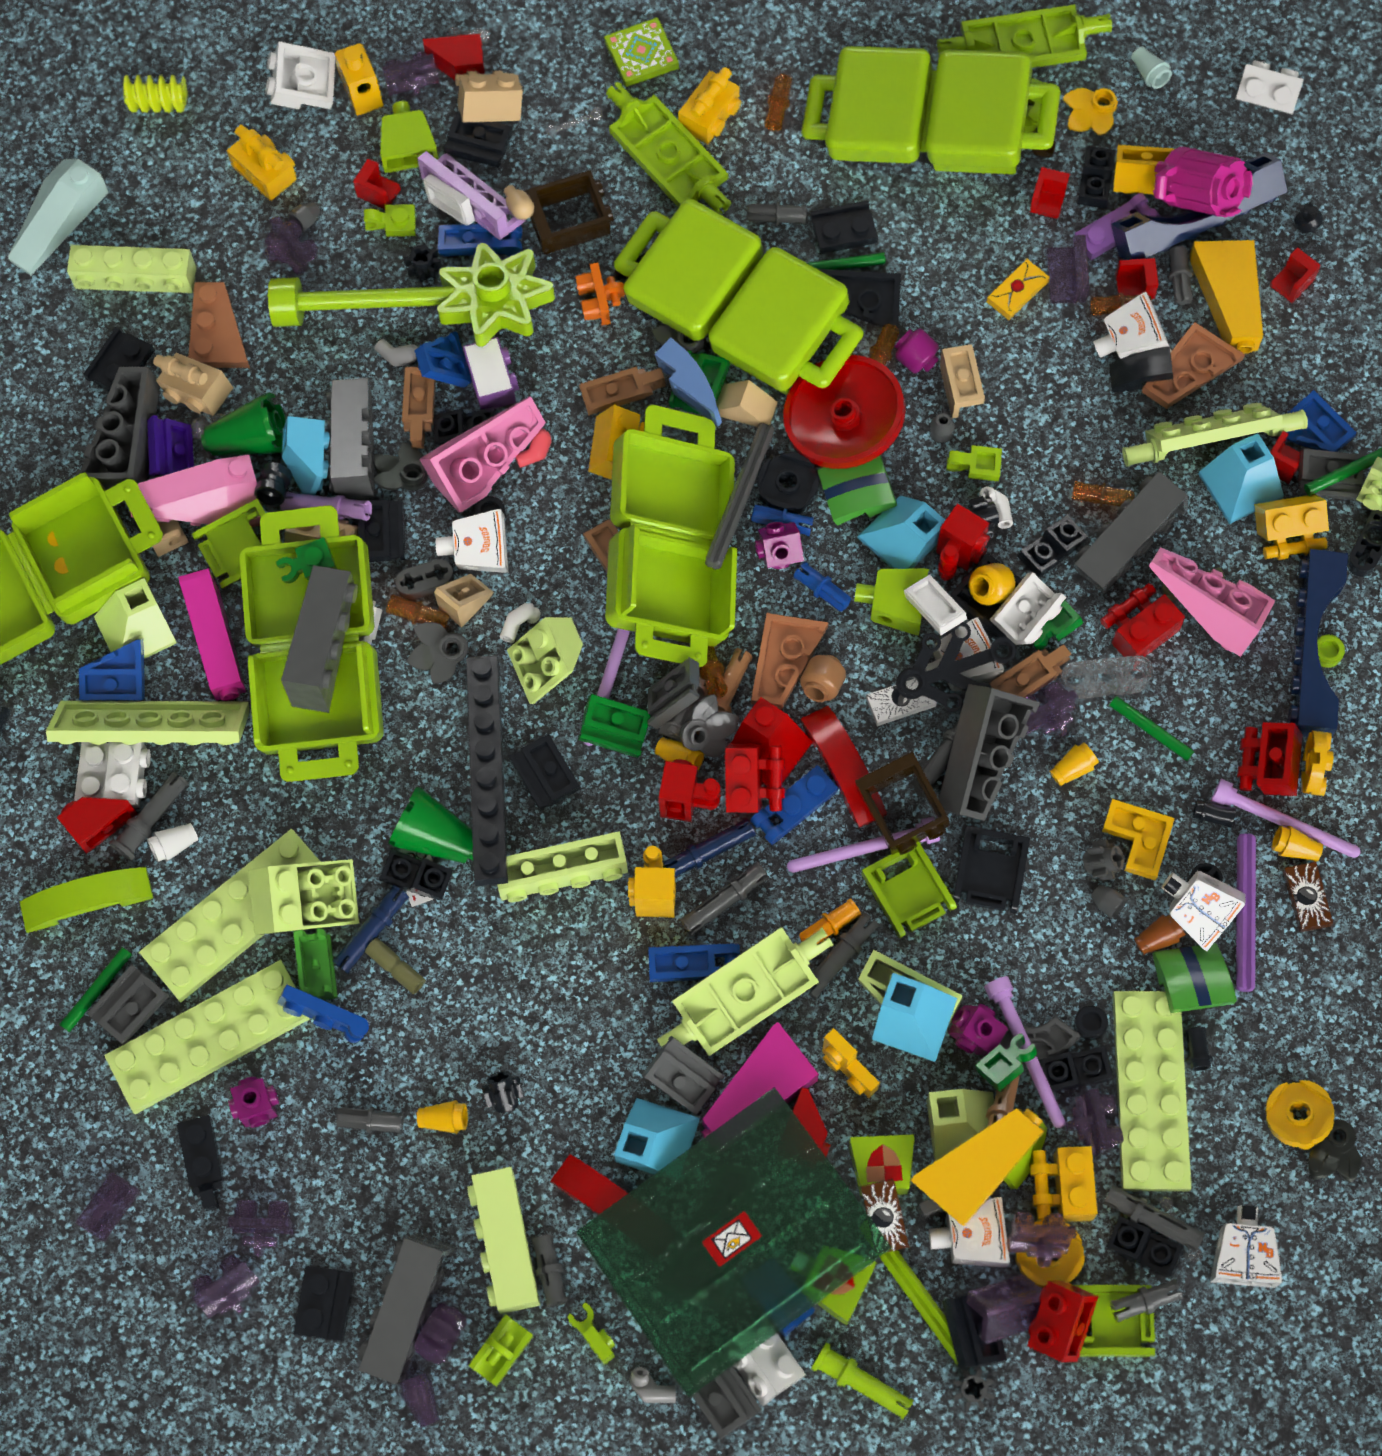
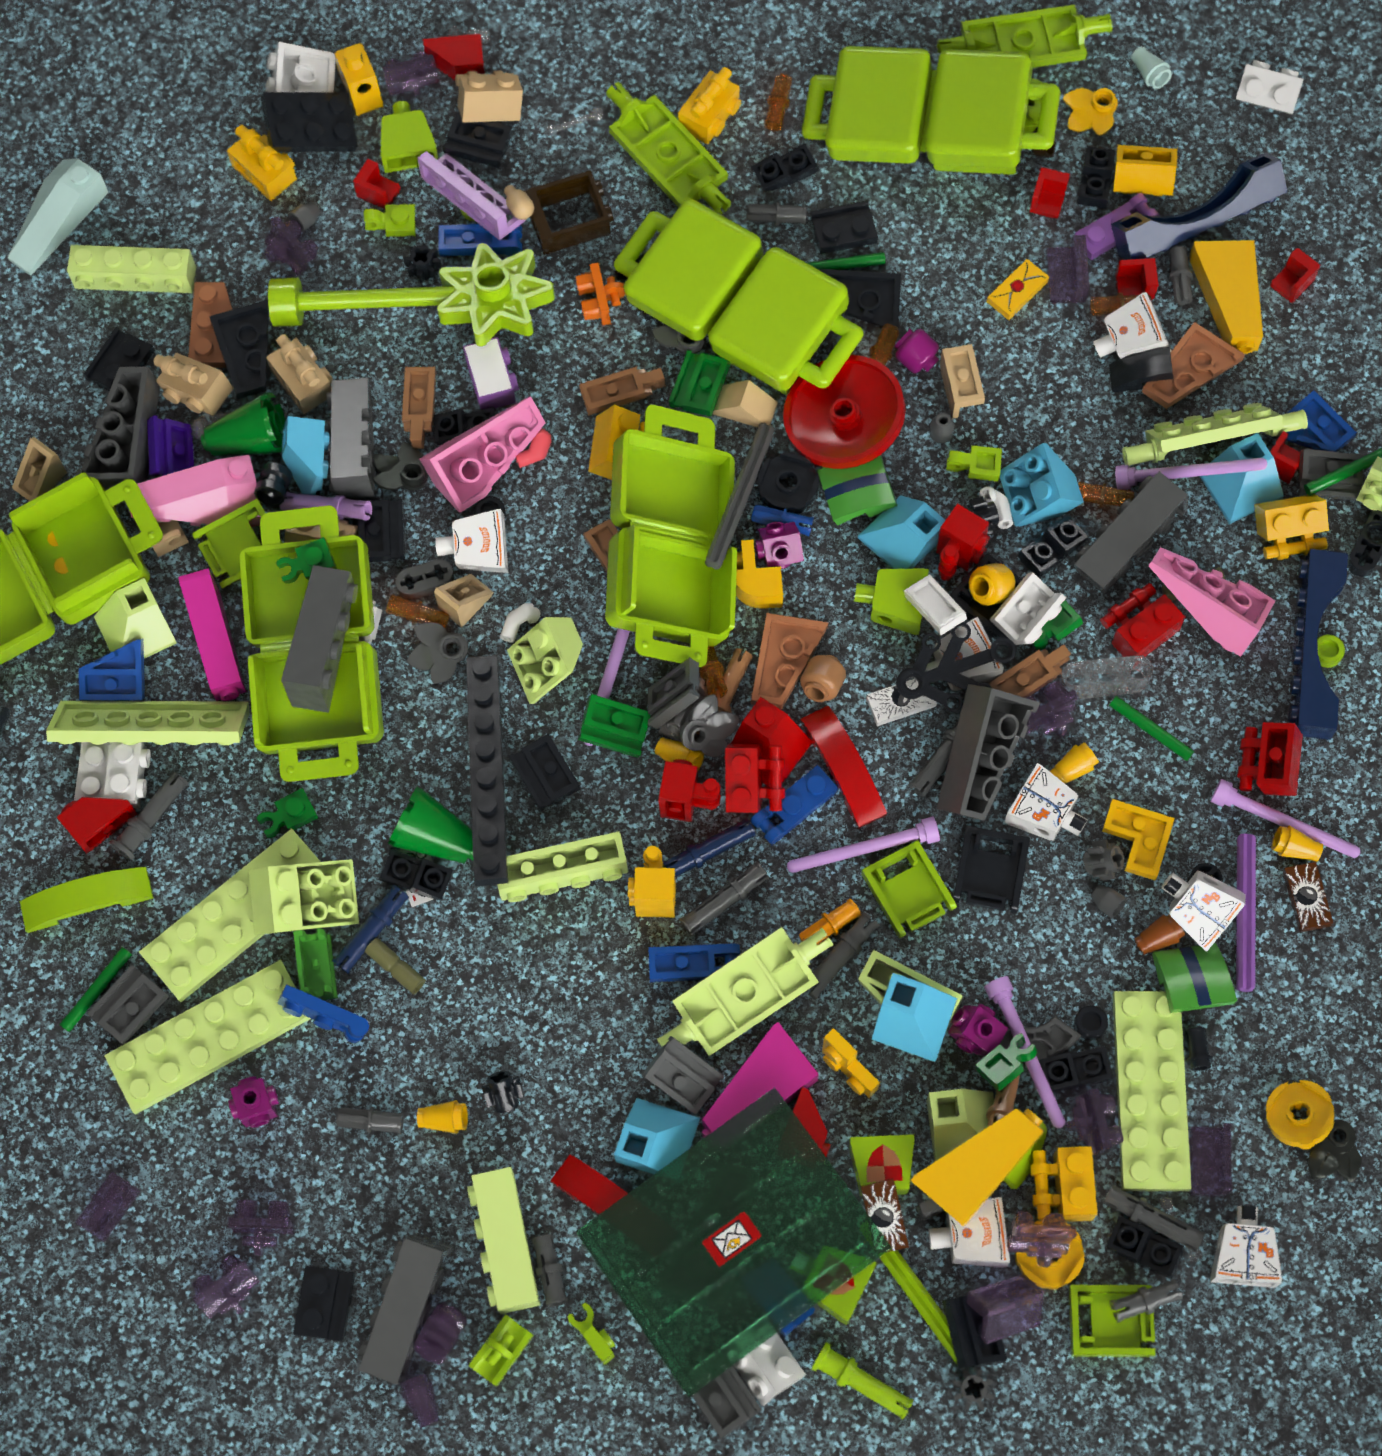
neon yellow piece [123,75,187,113] -> none
white cone [147,823,198,862] -> none
black hinge [176,1115,224,1212] -> none
light grey arm [374,339,418,367] -> none
blue wing [414,331,472,388] -> none
white tile [423,174,475,226] -> none
lime tile [604,17,679,88] -> none
light grey arm [629,1367,676,1403] -> none
medium blue slope [654,337,722,426] -> none
blue axle [794,562,851,612] -> none
dark brown window [855,751,950,855] -> none
red brick [1027,1280,1099,1363] -> none
dark pink container [1153,147,1253,217] -> none
black pin [1192,798,1236,828] -> none
black piece [1294,202,1323,233] -> none
yellow plate [1301,730,1334,796] -> none
none -> tan slope [12,437,67,502]
none -> black wing [209,299,269,399]
none -> green plate [256,788,318,838]
none -> black plate [261,92,358,152]
none -> tan brick [266,334,333,414]
none -> yellow brick [736,540,783,609]
none -> black slope [751,143,820,192]
none -> medium azure slope [1000,443,1084,527]
none -> white torso [1004,763,1088,841]
none -> lavender piece [1115,458,1267,490]
none -> clear purple panel [1190,1123,1232,1197]

